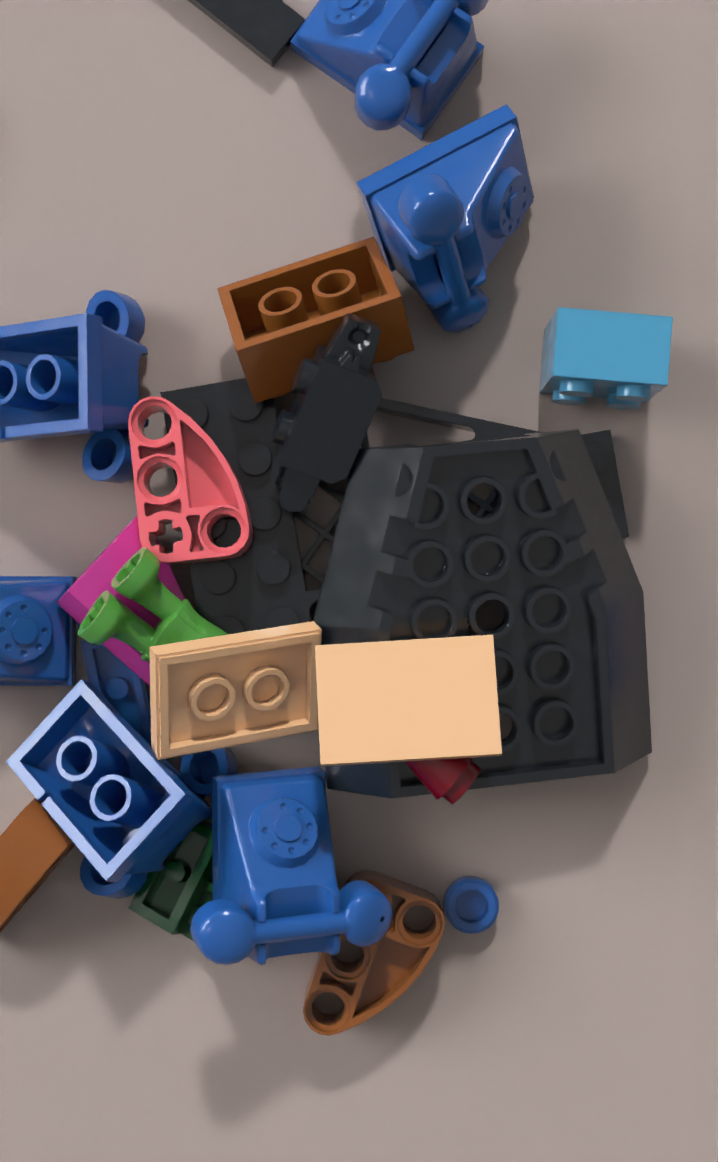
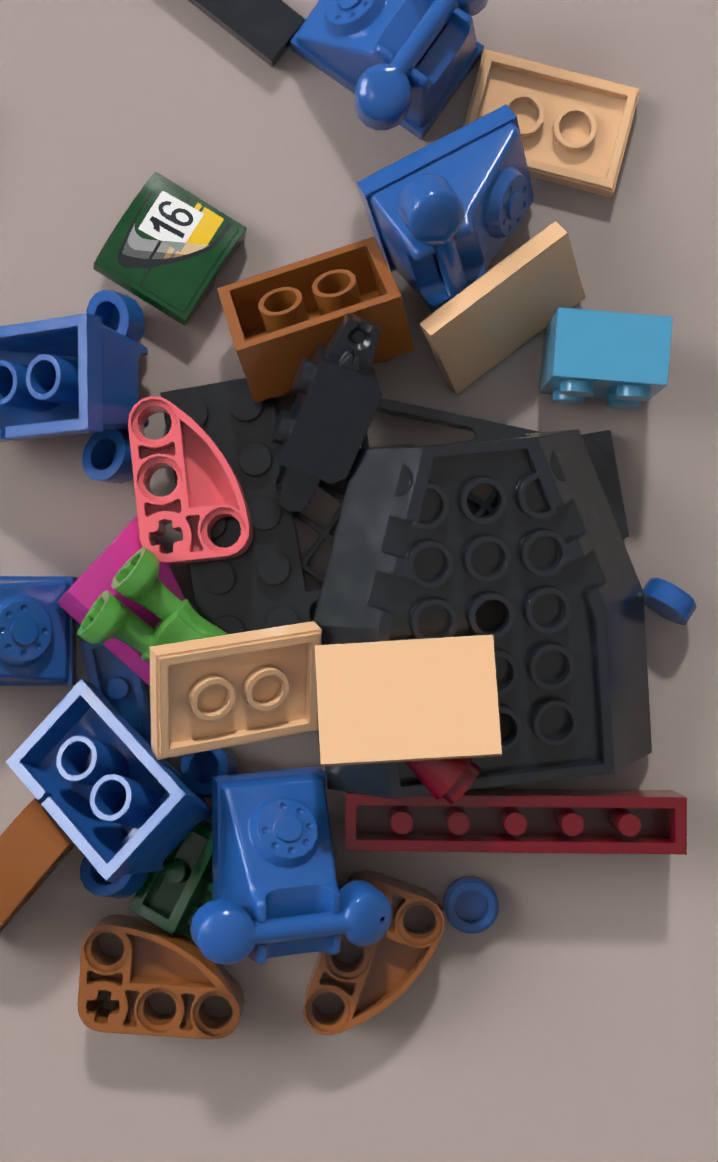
none -> dark orange beam [78,914,245,1039]
none -> dark green slope [93,171,247,326]
none -> dark red brick [345,788,687,855]
none -> light nougat tile [420,221,585,394]
none -> light nougat tile [464,49,641,198]
none -> blue tile [643,578,697,625]

